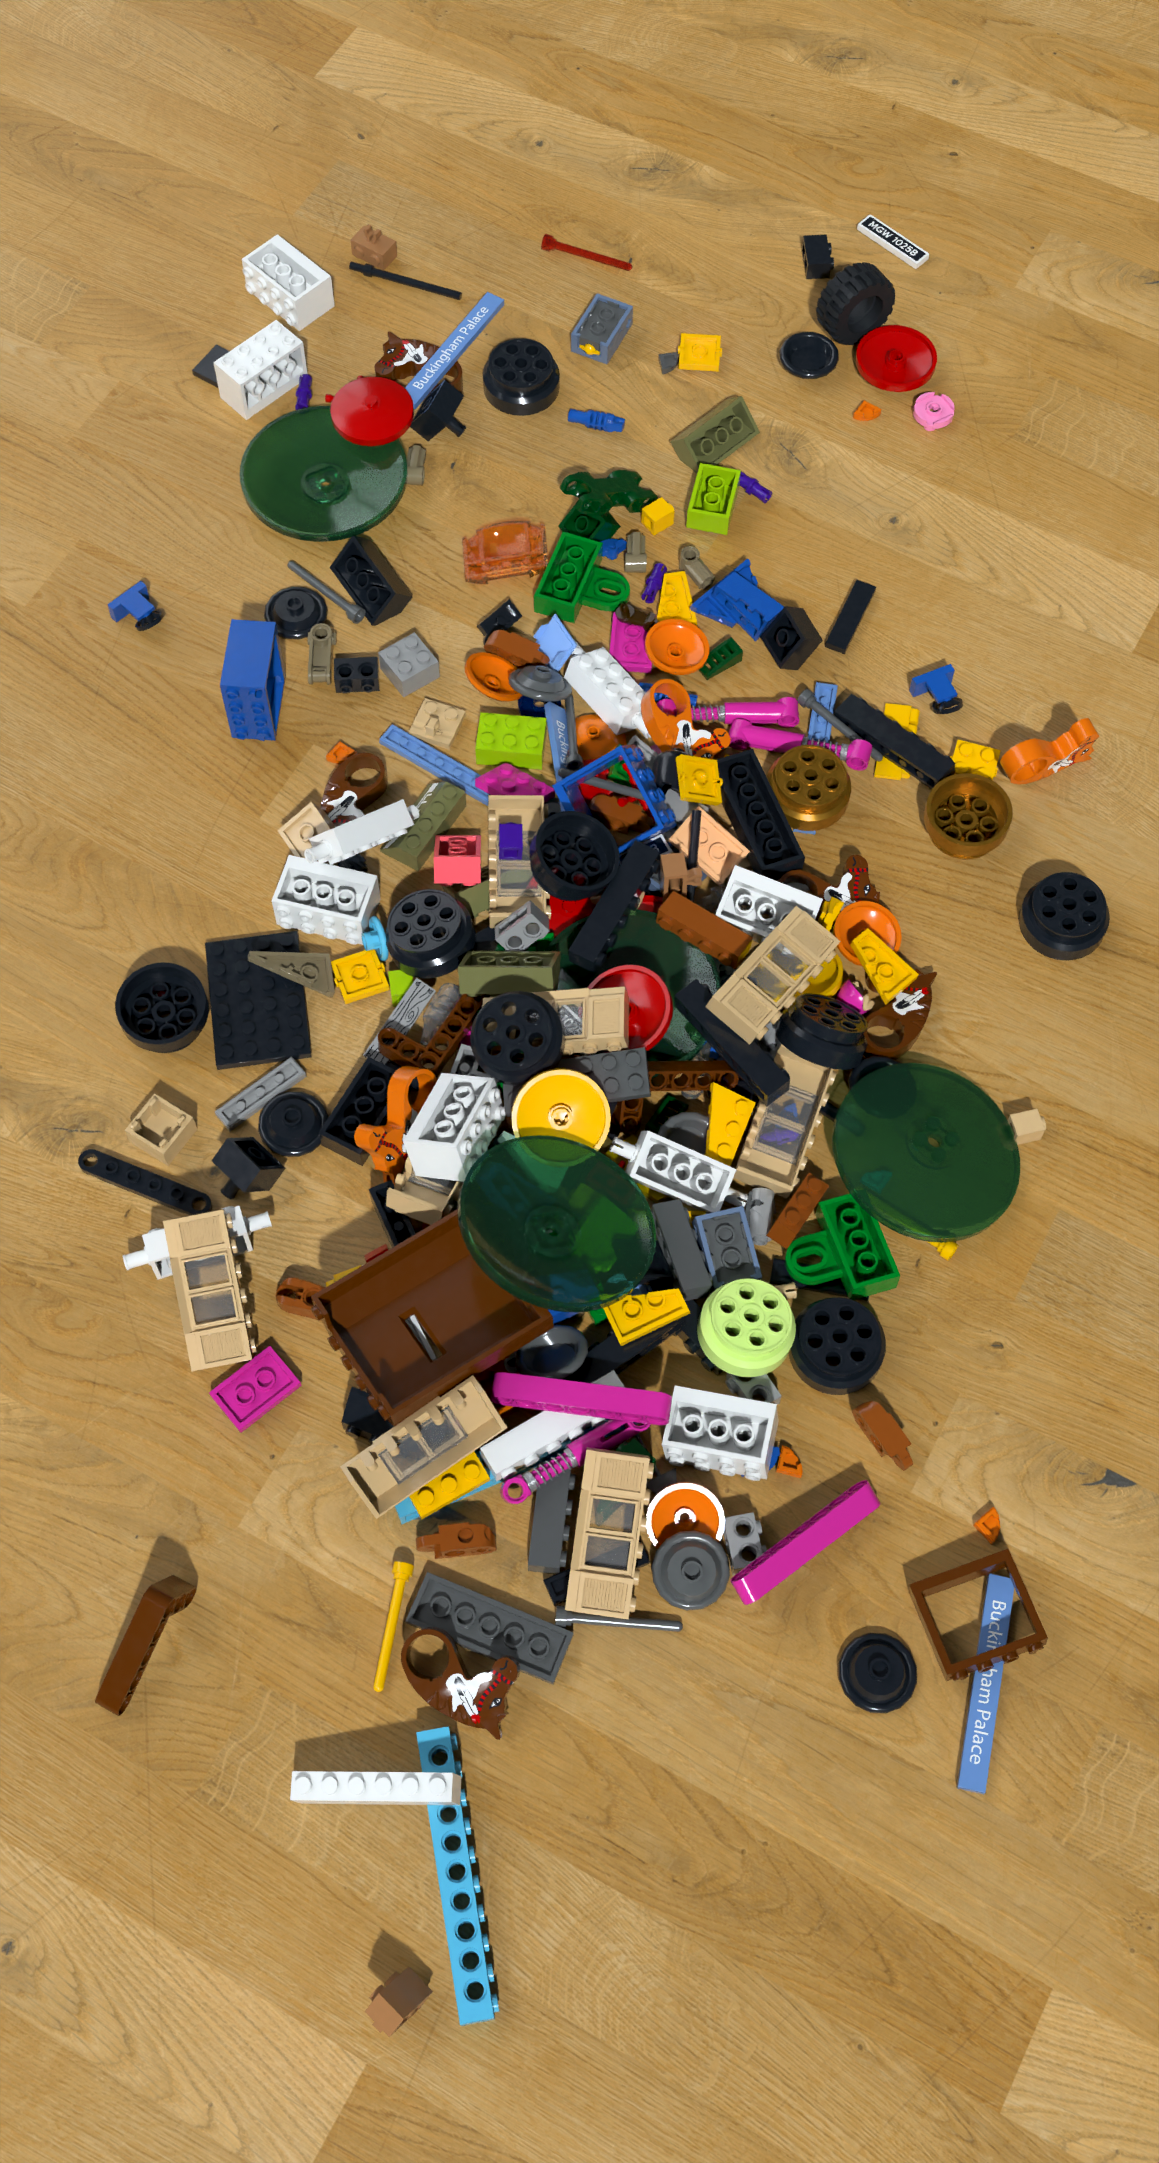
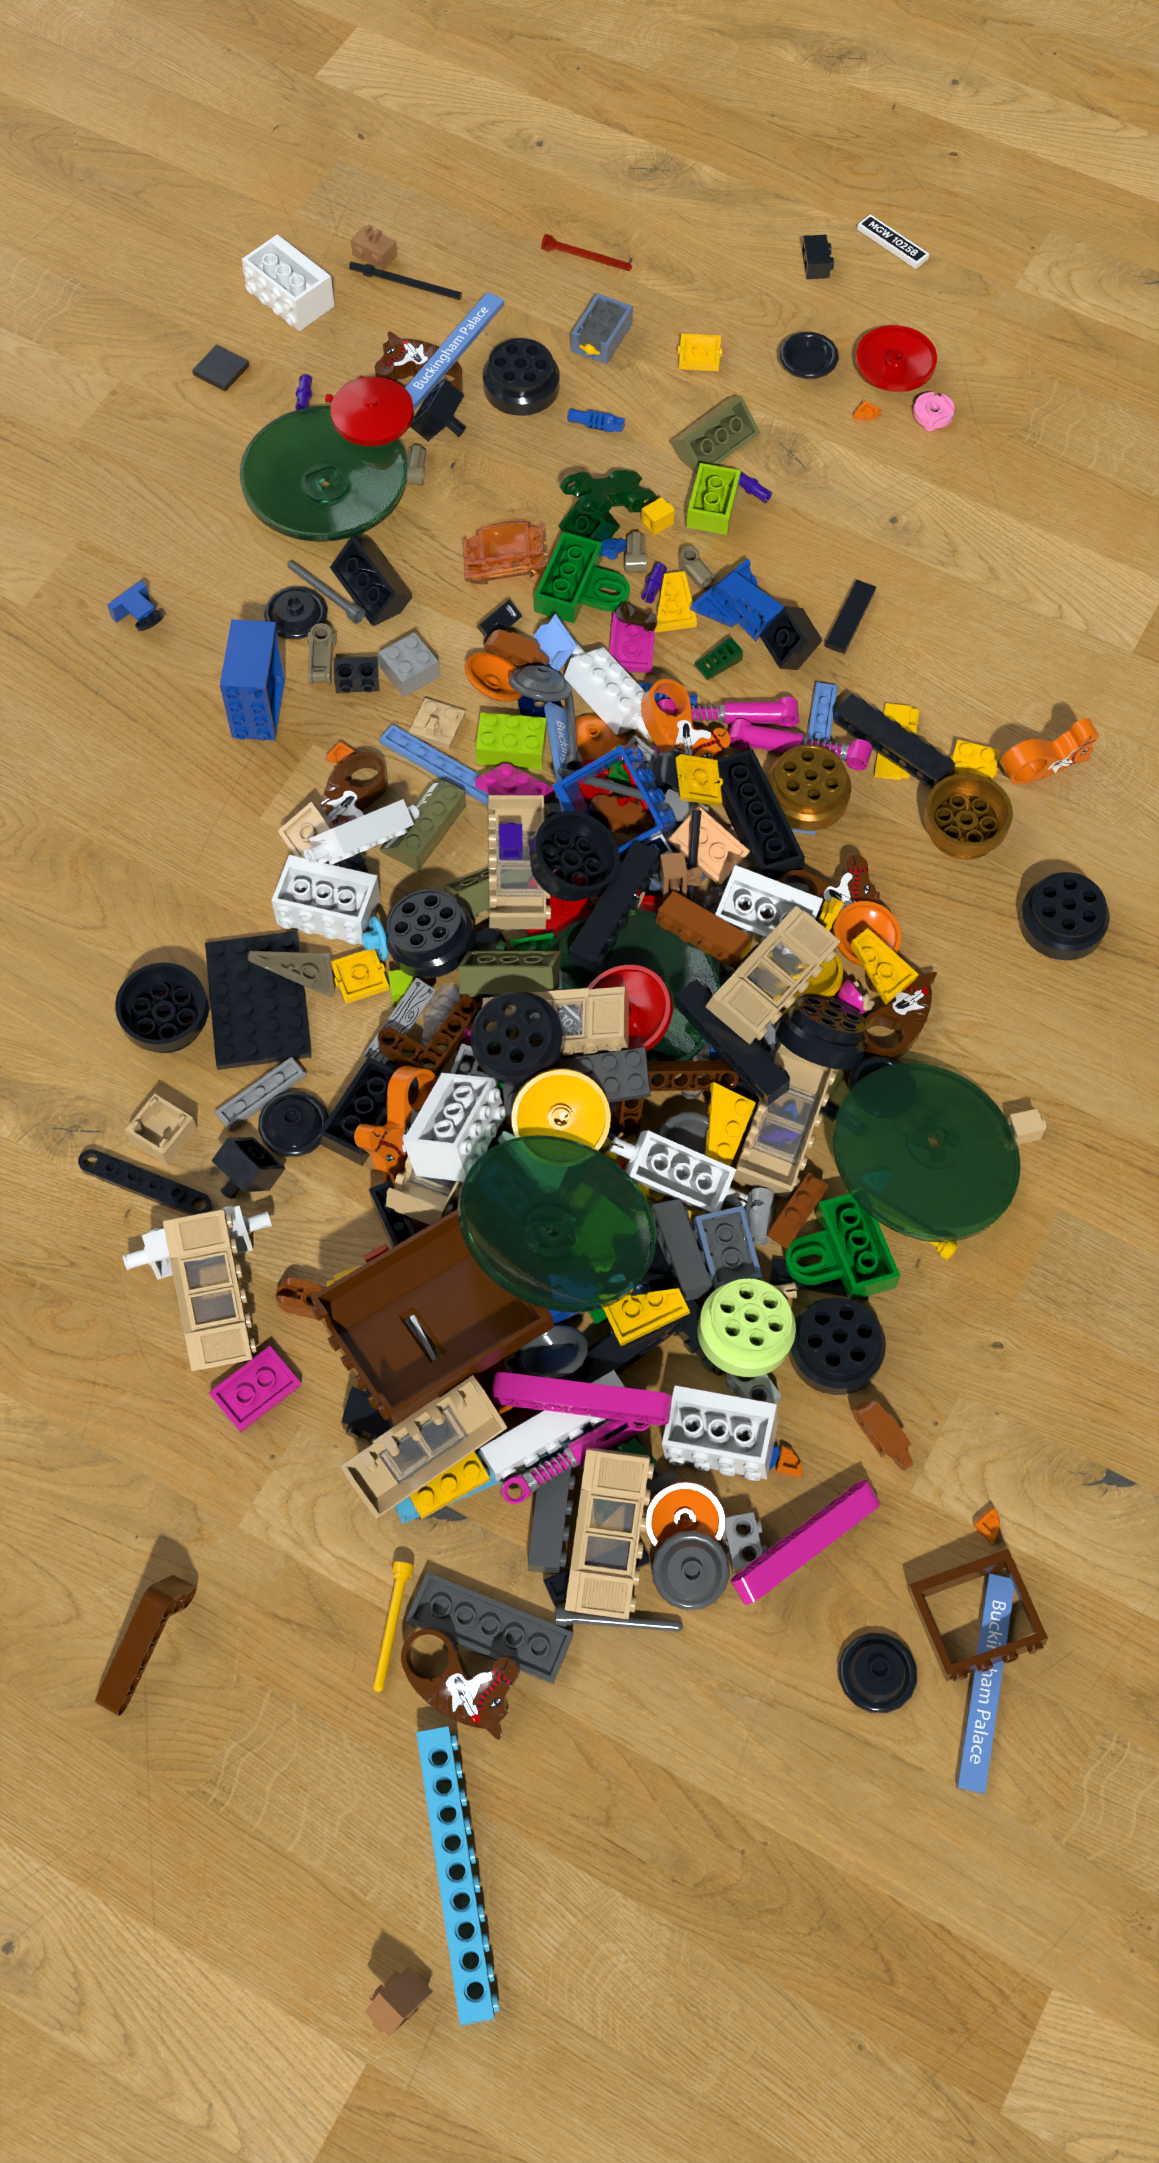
white brick [213,320,308,420] -> none
white brick [290,1771,461,1805] -> none
dark orange piece [416,1522,497,1559] -> none
coral brick [434,835,481,886] -> none
light grey brick [495,900,550,951] -> none
orange dish [645,619,709,675] -> none
dark green slope [645,1095,689,1134] -> none
dark grey tile [658,352,679,375] -> none
dark grey piece [797,688,883,762] -> none
black tyre [816,262,895,345] -> none
blue piece [909,664,963,714] -> none

